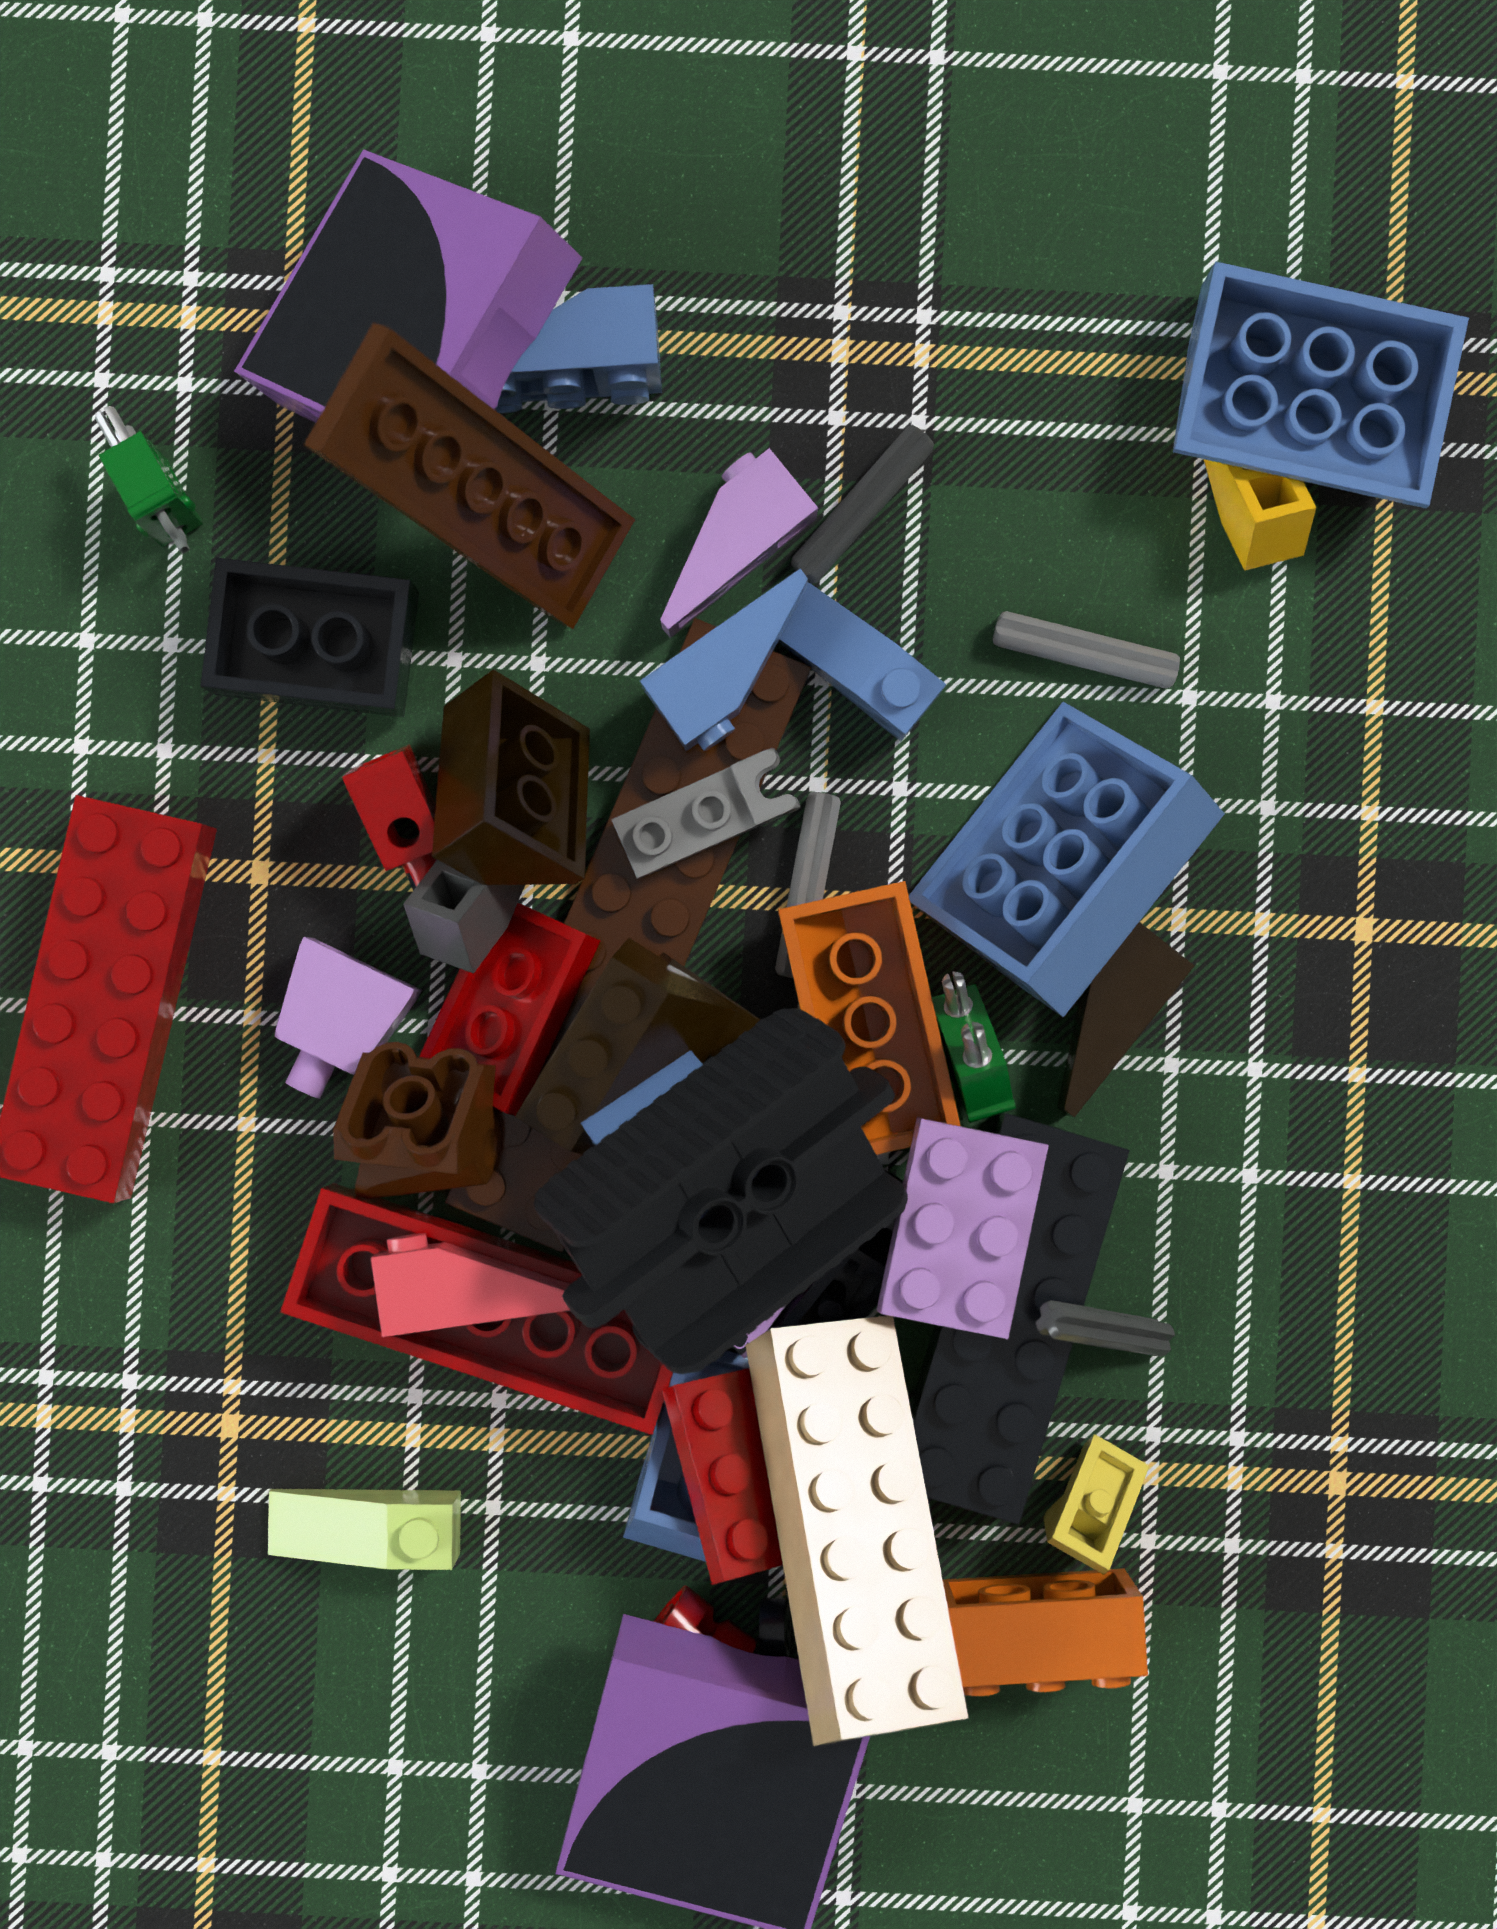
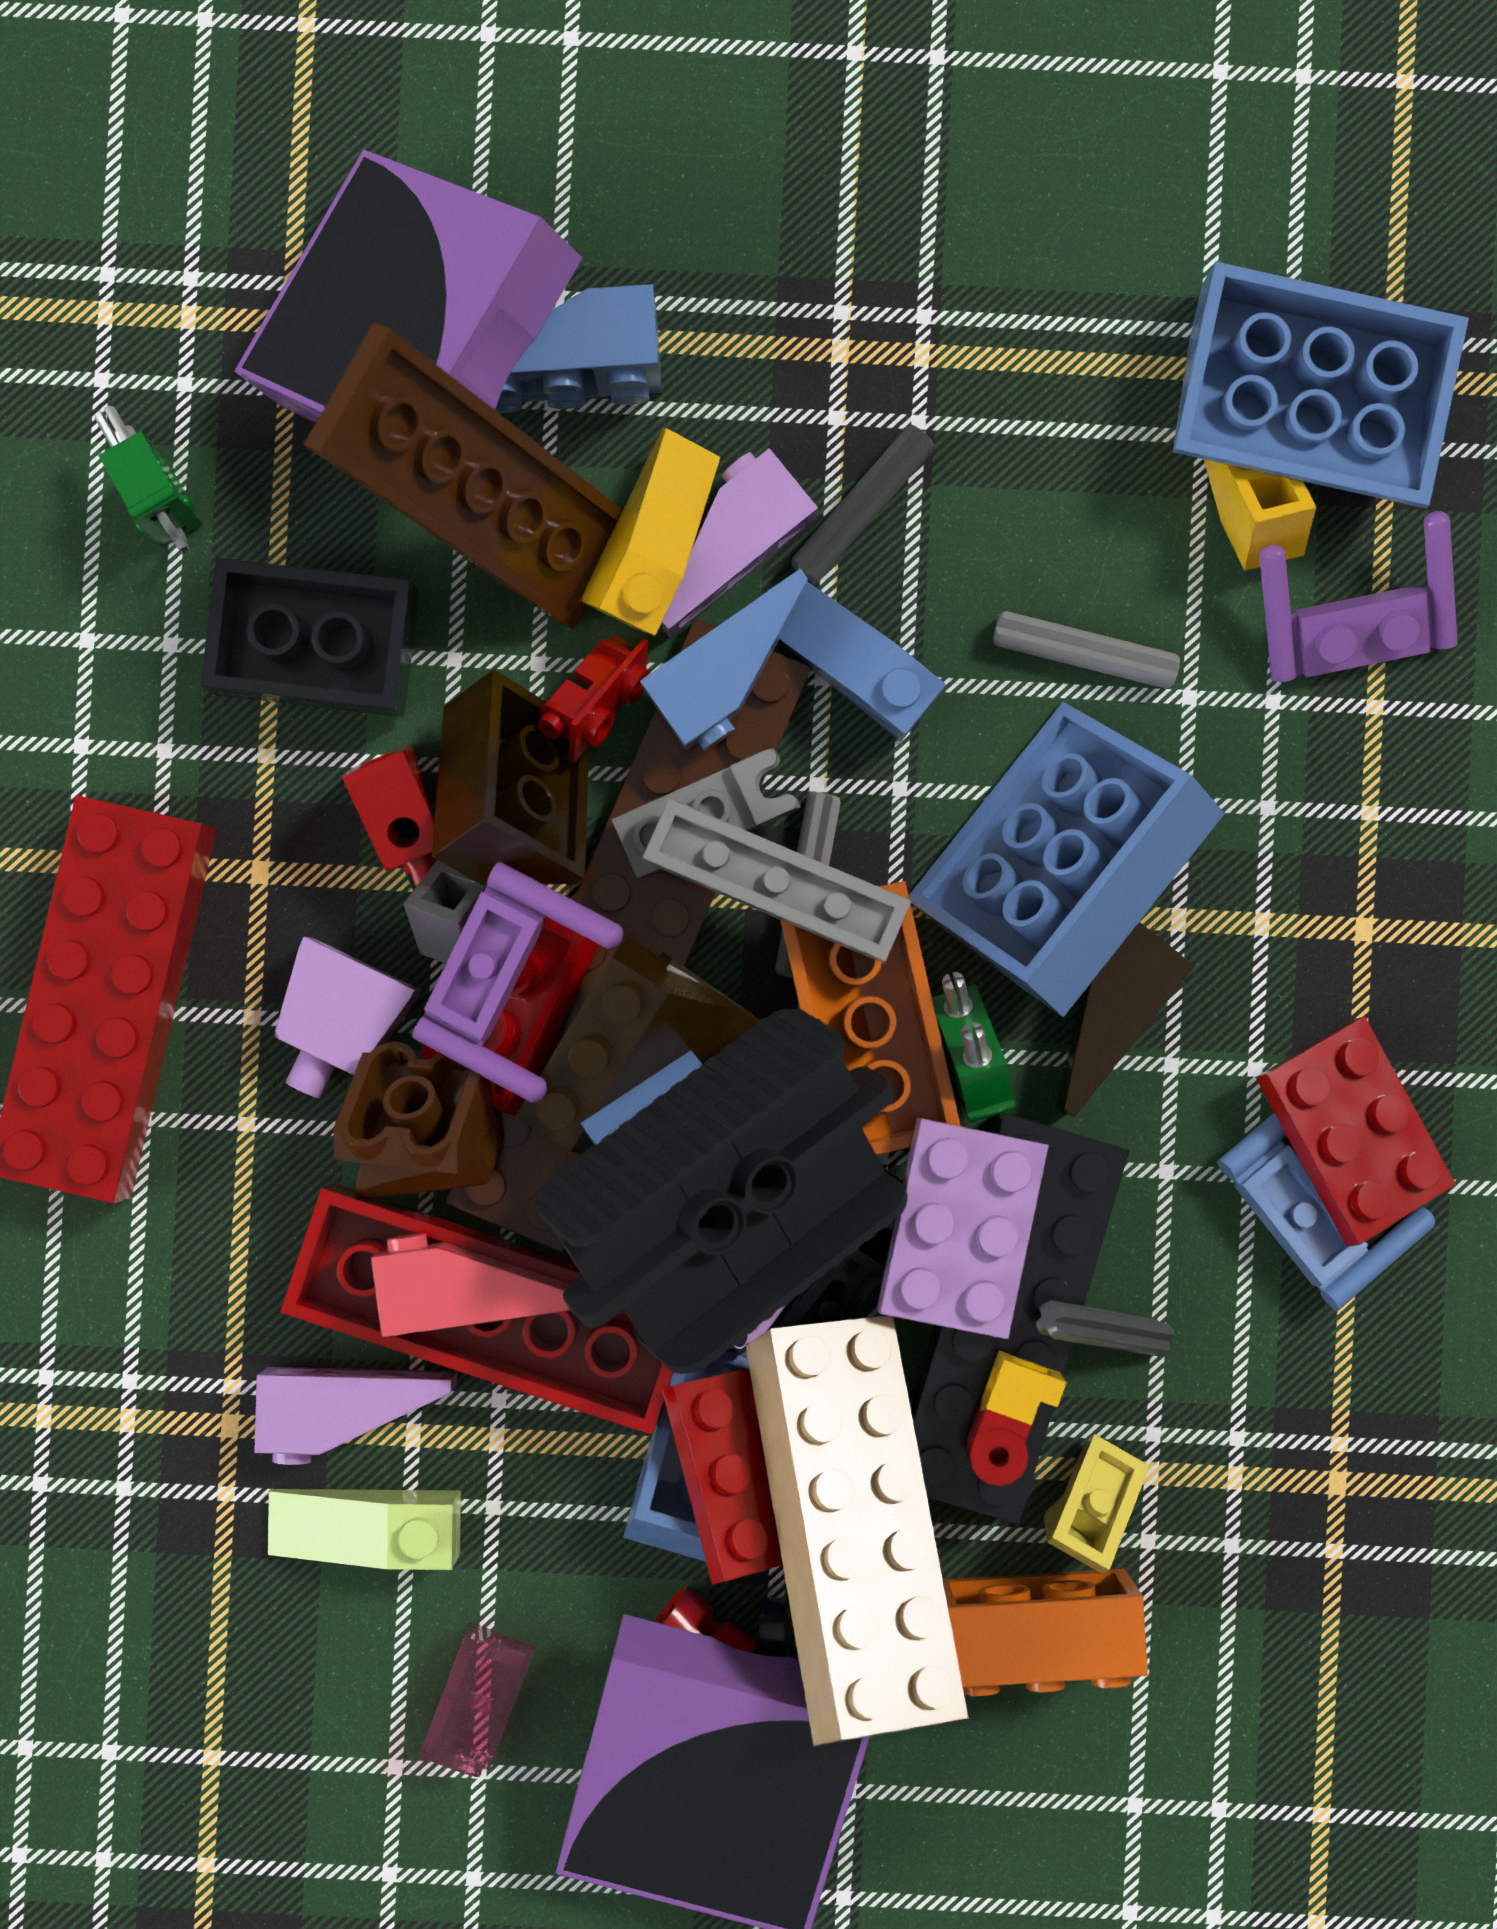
none -> lavender slope [254,1367,458,1465]
none -> medium lavender plate [412,862,623,1103]
none -> clear pink hinge [418,1622,536,1777]
none -> red hinge [538,636,651,763]
none -> yellow slope [580,428,720,636]
none -> light grey plate [642,798,911,964]
none -> leg [966,1350,1067,1486]
none -> medium blue plate [1217,1113,1435,1311]
none -> red plate [1255,1016,1456,1247]
none -> medium lavender plate [1259,511,1458,682]

